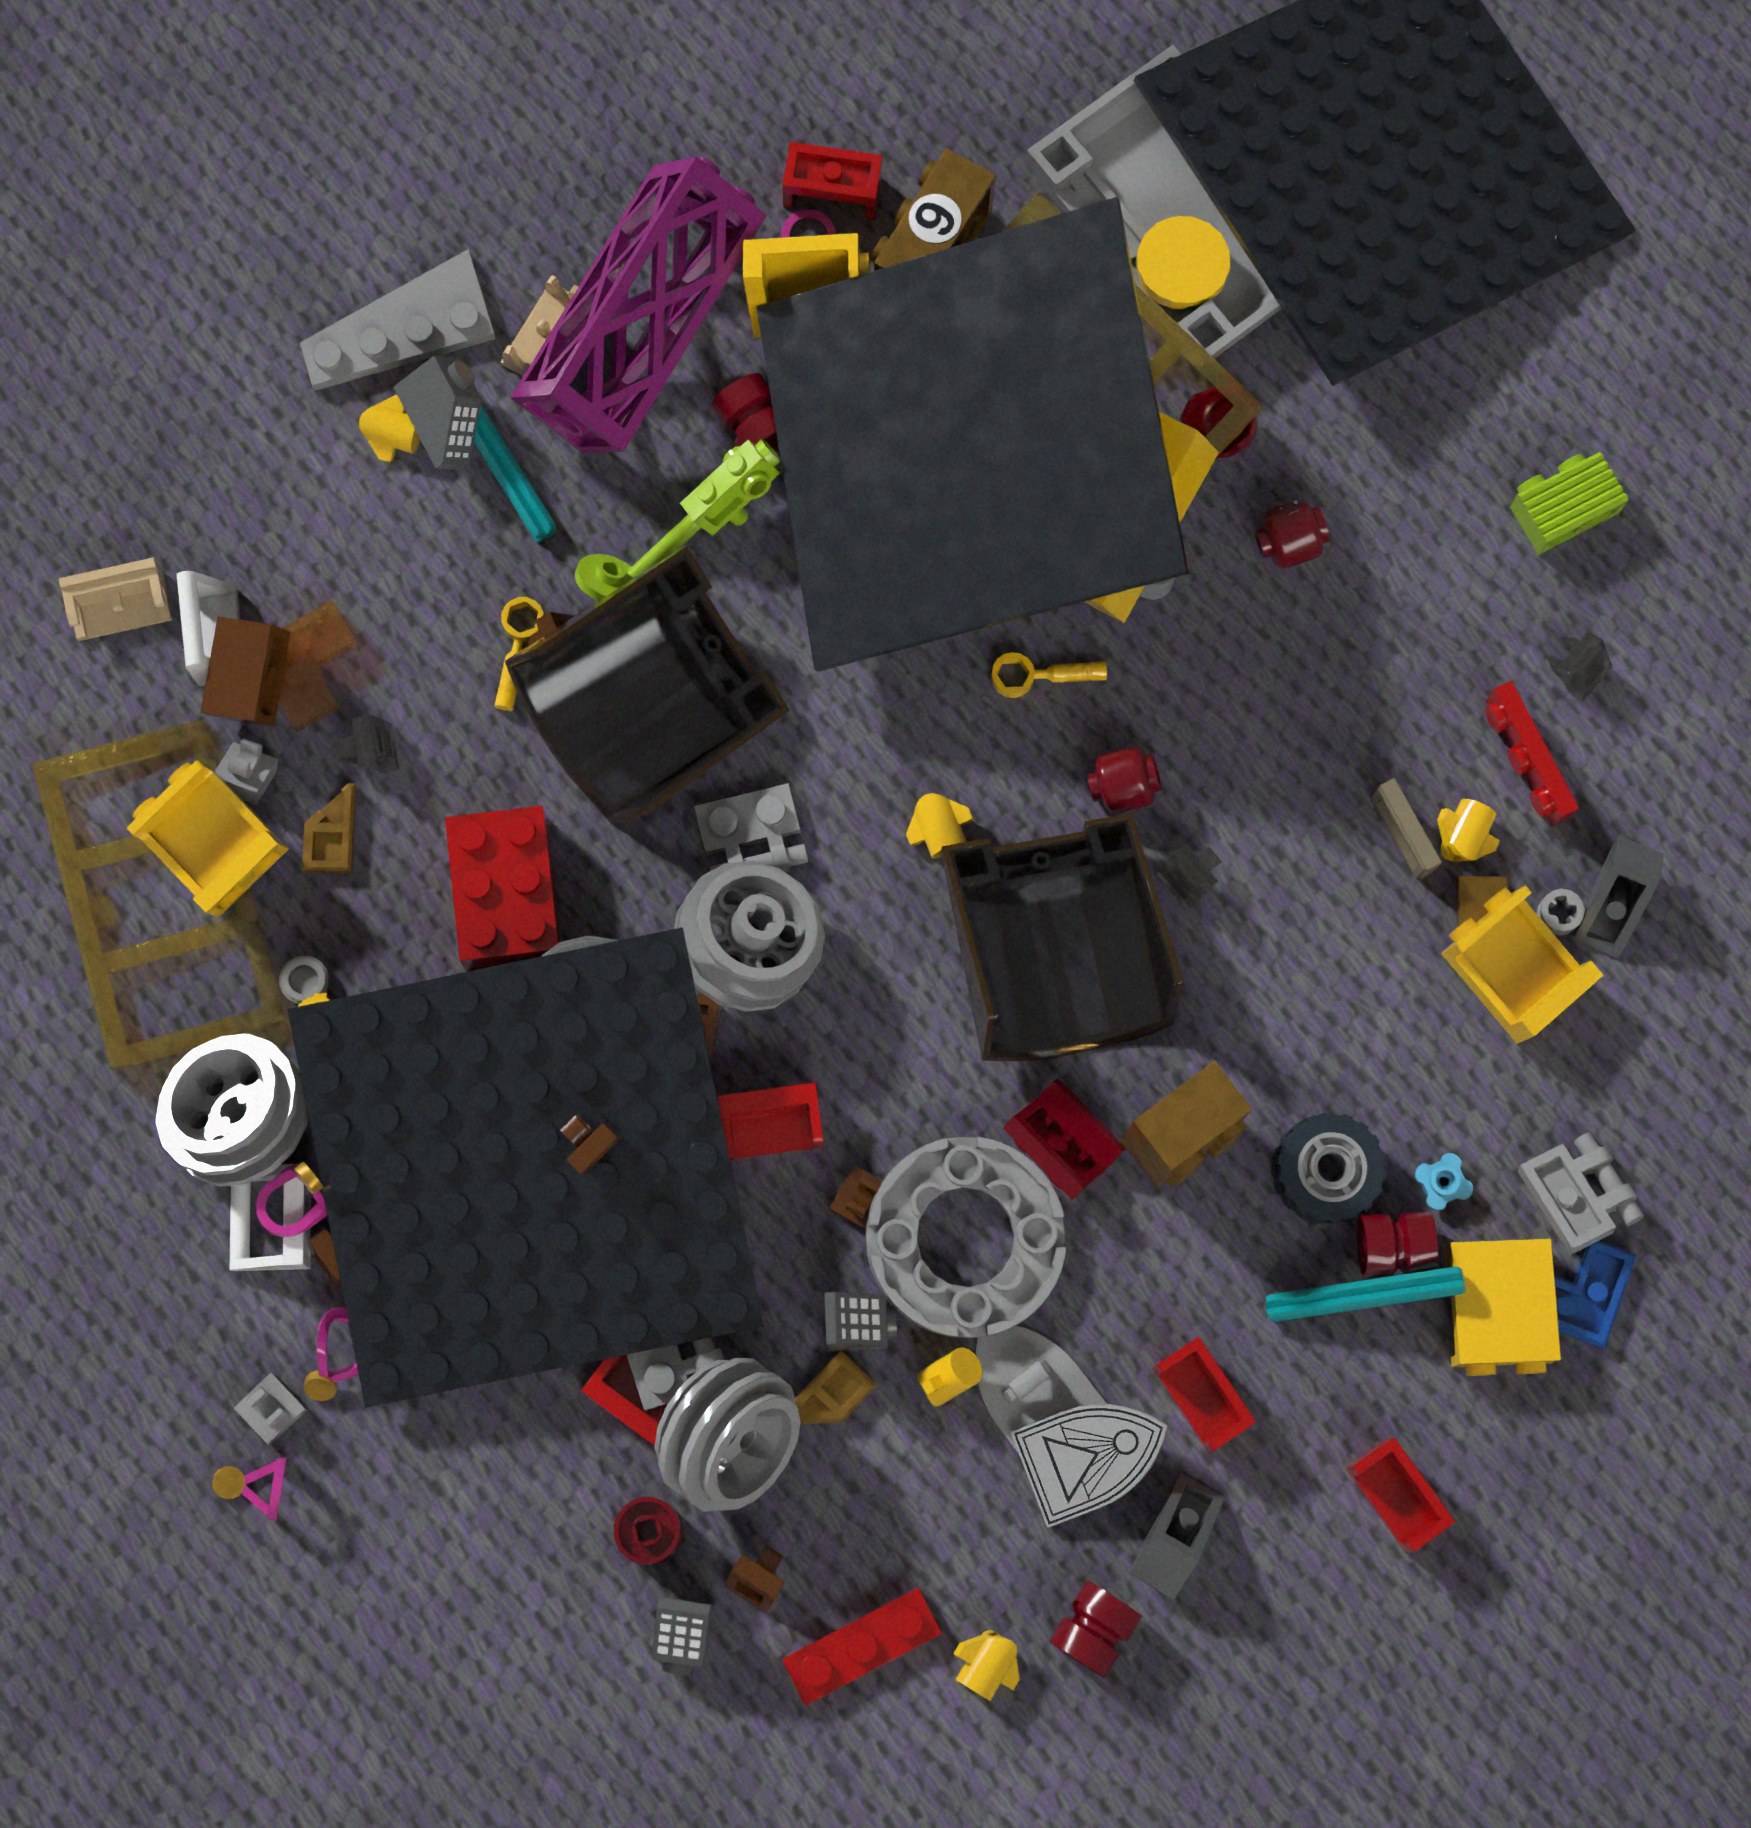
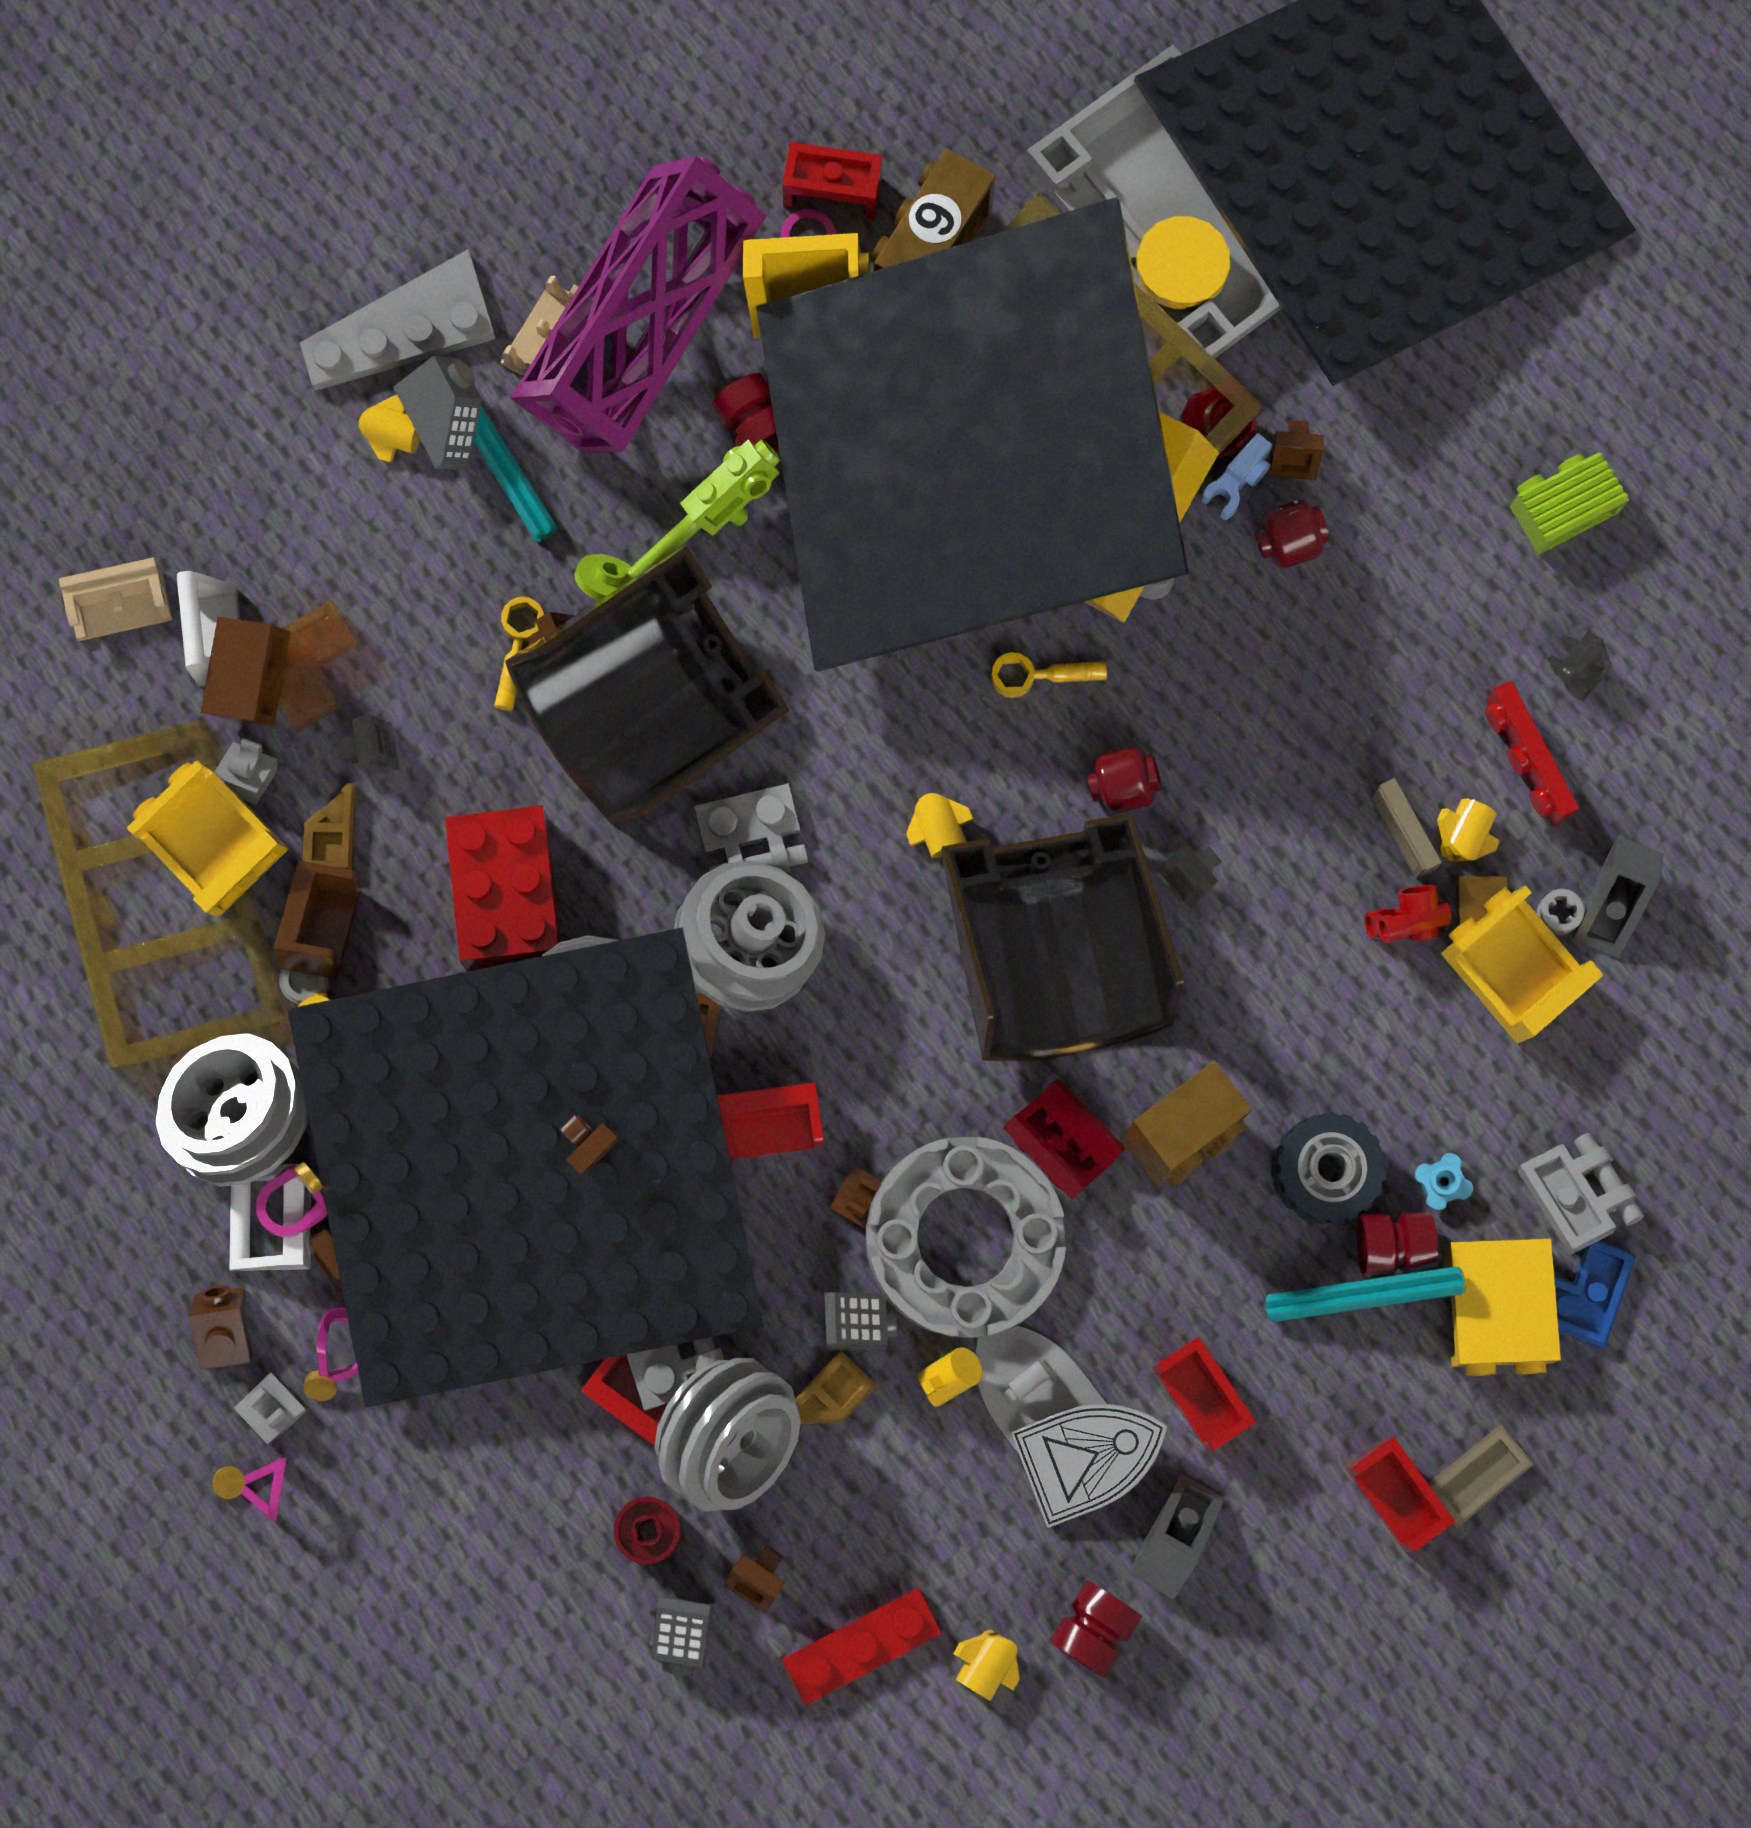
none -> reddish brown bracket [189,1285,252,1370]
none -> reddish brown panel [274,860,360,979]
none -> light blue plate [1201,433,1272,520]
none -> reddish brown tile [1269,420,1324,480]
none -> red plate [1364,885,1451,943]
none -> dark tan tile [1428,1425,1534,1529]

